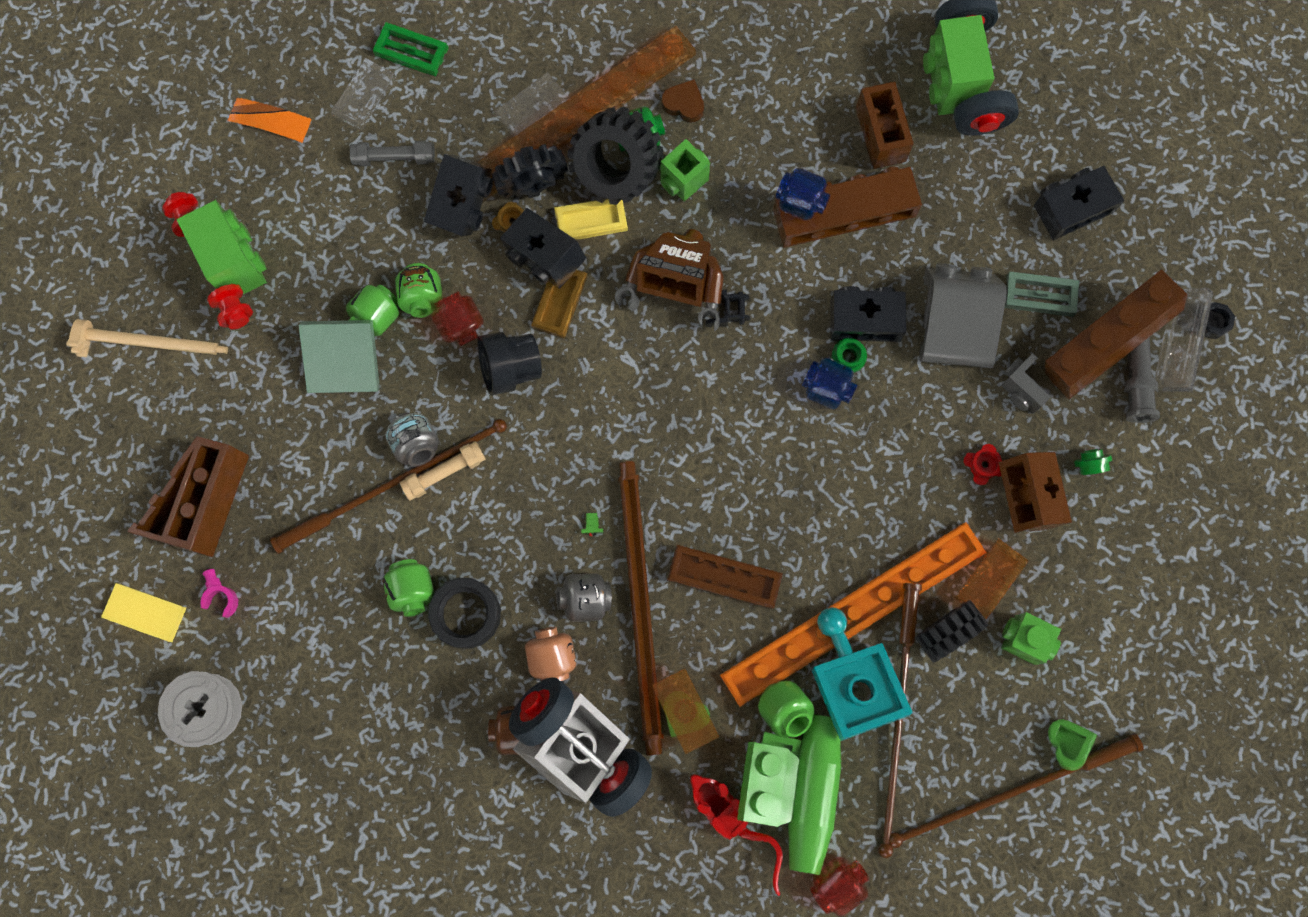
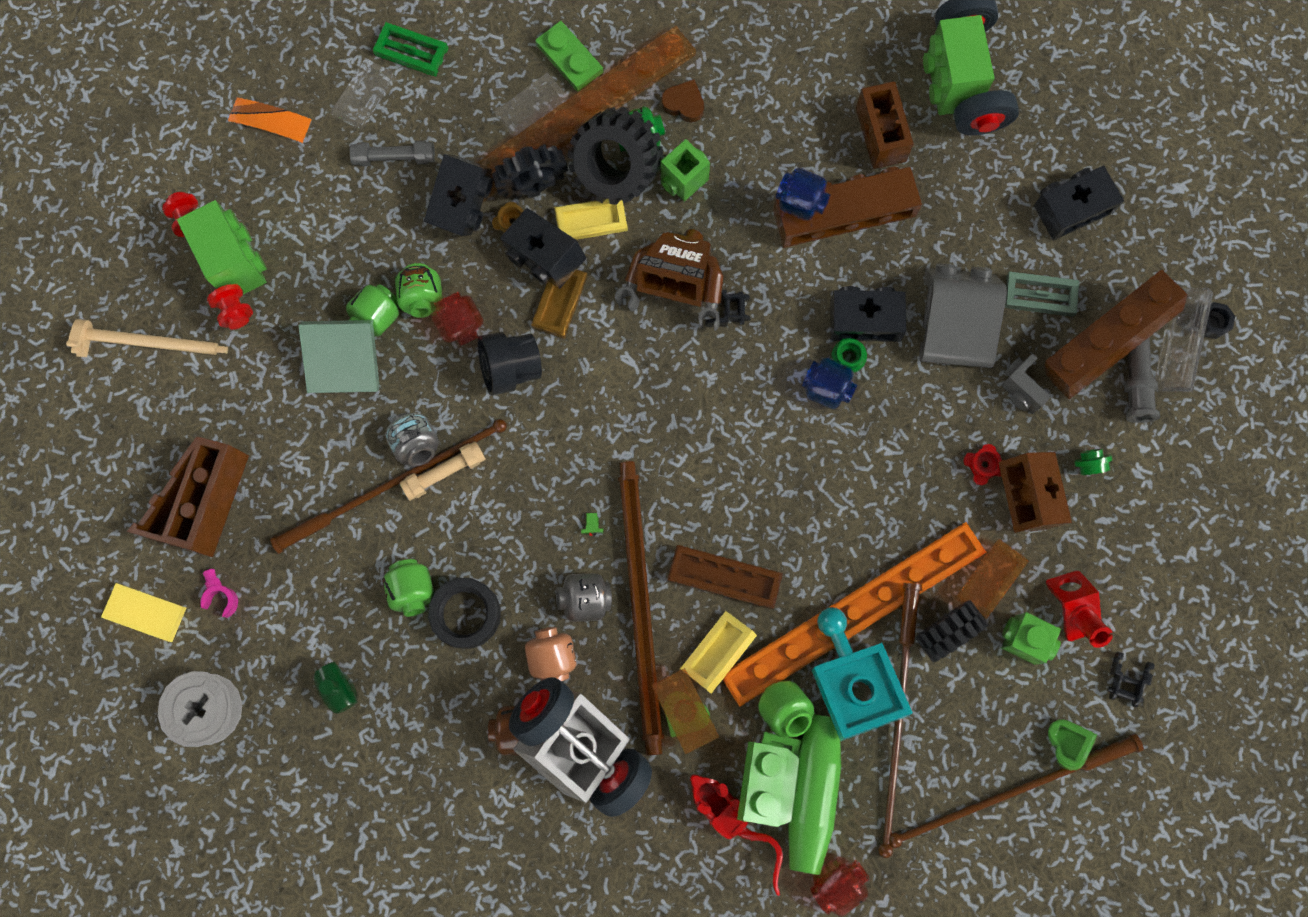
none -> dark green piece [314,662,357,714]
none -> bright green plate [535,21,604,92]
none -> light yellow tile [680,611,757,694]
none -> red bracket [1046,570,1113,648]
none -> black piece [1107,651,1155,708]

